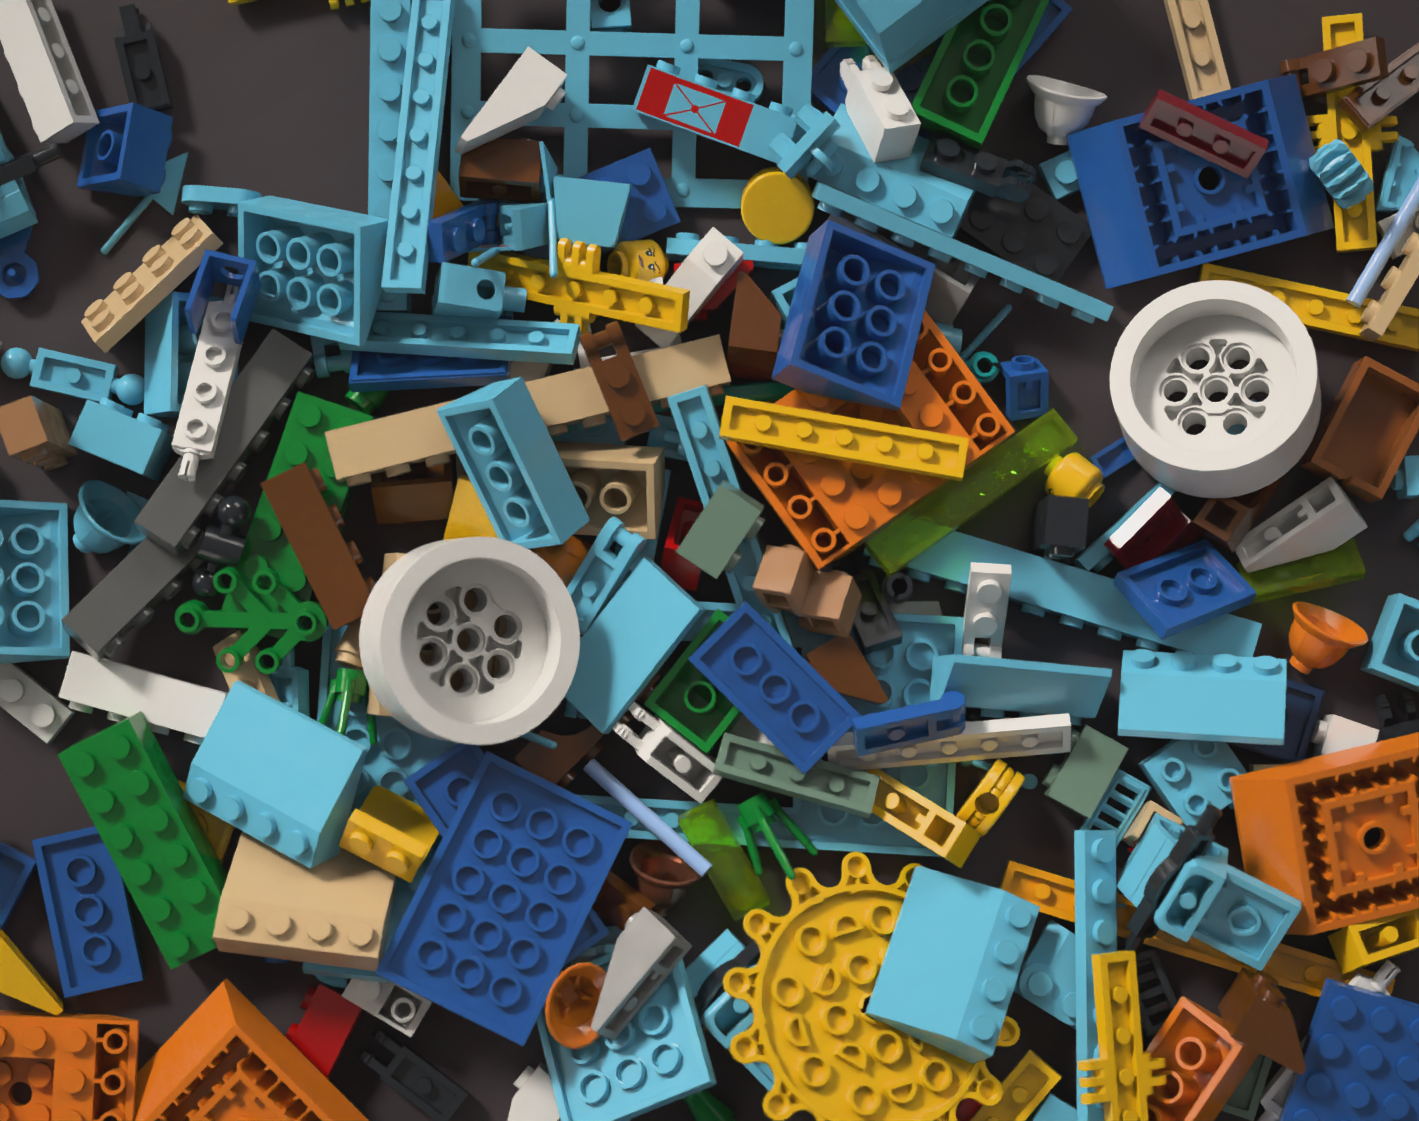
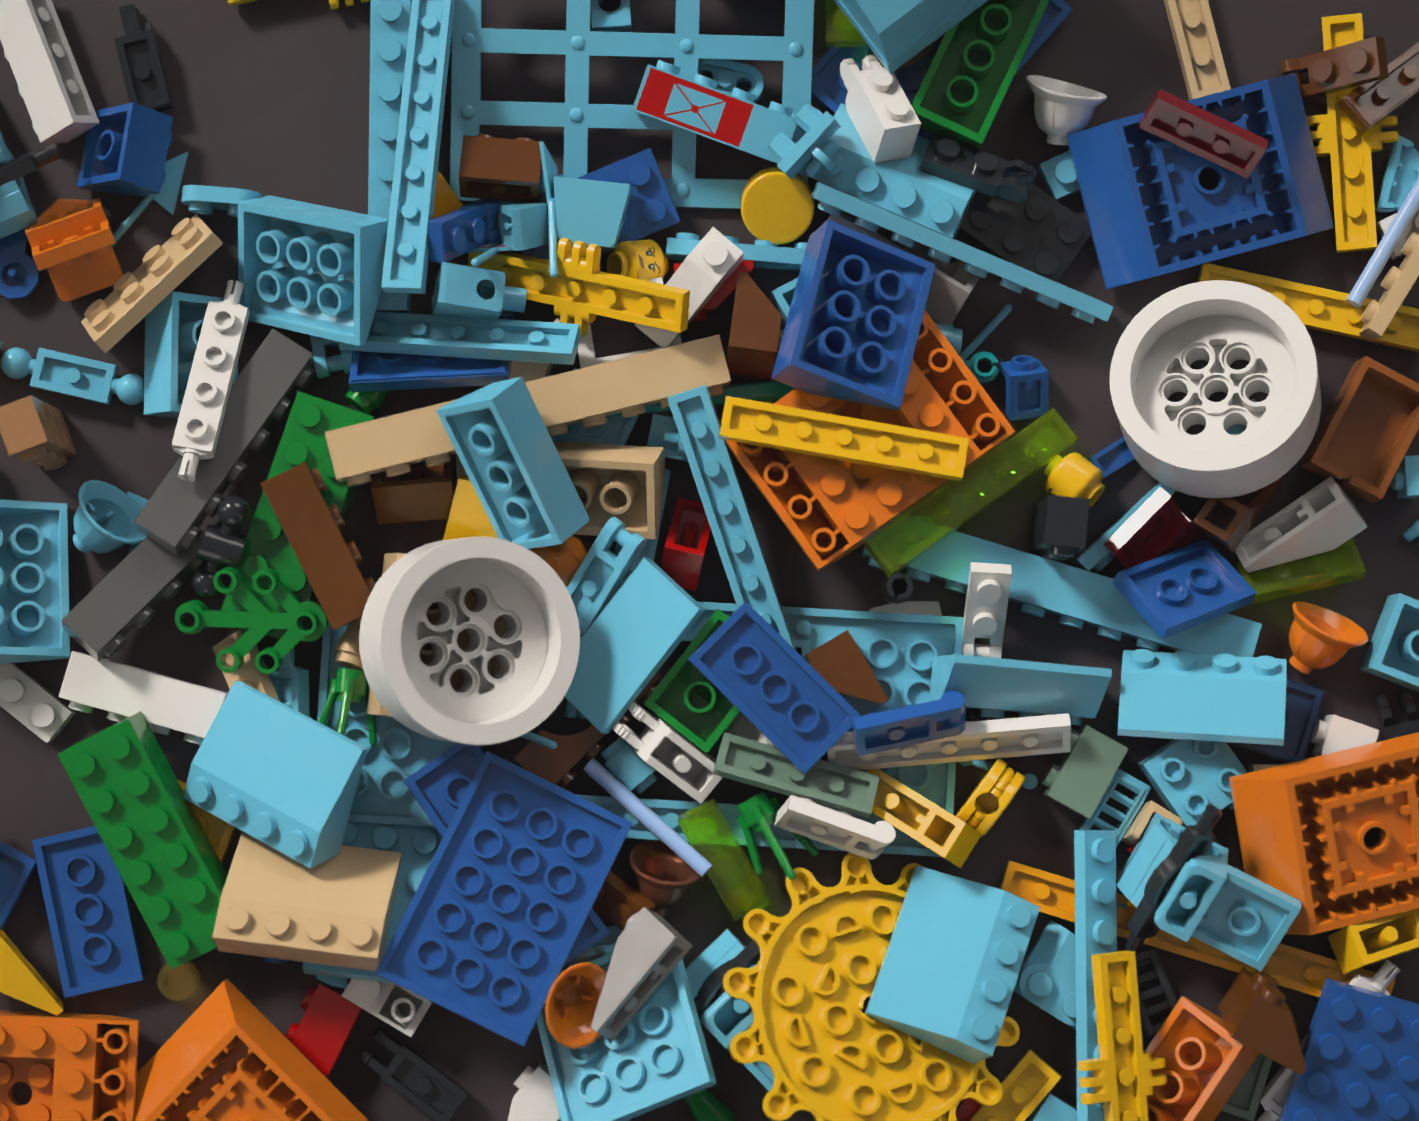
medium azure brick [68,397,174,482] -> none
blue piece [185,249,261,345] -> none
yellow bracket [339,786,439,883] -> none
white slope [455,46,567,155] -> none
reddish brown plate [579,321,660,442] -> none
sand green brick [676,480,765,579] -> none
medium nougat brick [752,545,862,638] -> none
black hinge [827,550,903,655] -> none
medium azure gear [1309,139,1374,210] -> none
none -> orange piece [25,198,123,302]
none -> clear yellow tile [157,961,200,1001]
none -> medium azure brick [601,737,658,795]
none -> white plate [774,795,896,859]

